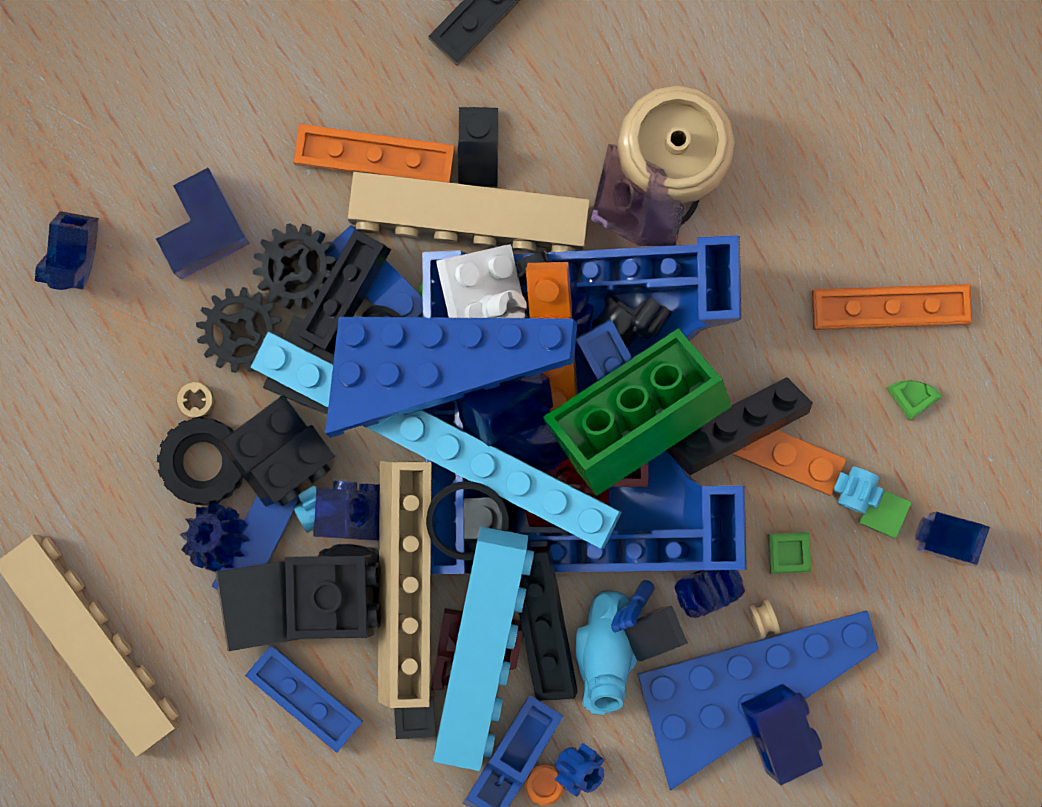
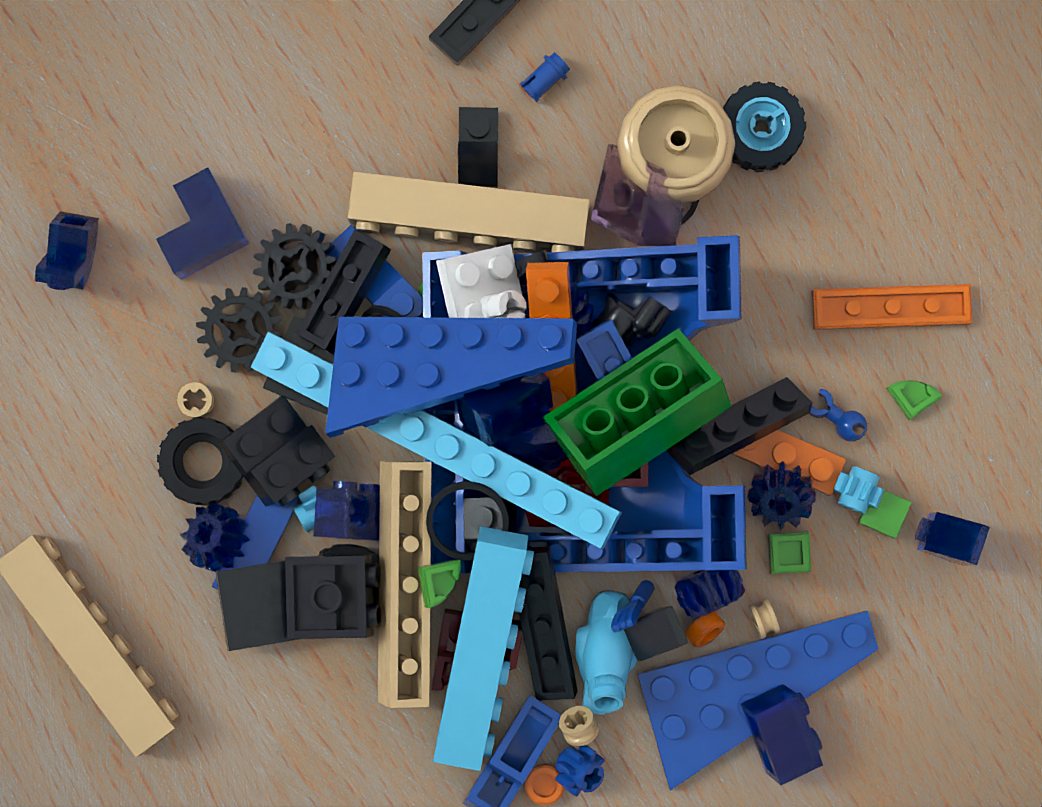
blue plate [245,645,363,753] -> none
orange plate [293,124,455,183] -> none
black plate [394,696,436,739] -> none
none -> bright green tile [418,559,461,608]
none -> blue pin [520,52,570,102]
none -> tan bush [559,706,599,746]
none -> orange tile [685,611,725,648]
none -> black wheel [723,81,806,172]
none -> clear blue gear [747,461,816,531]
none -> blue arm [809,389,867,441]

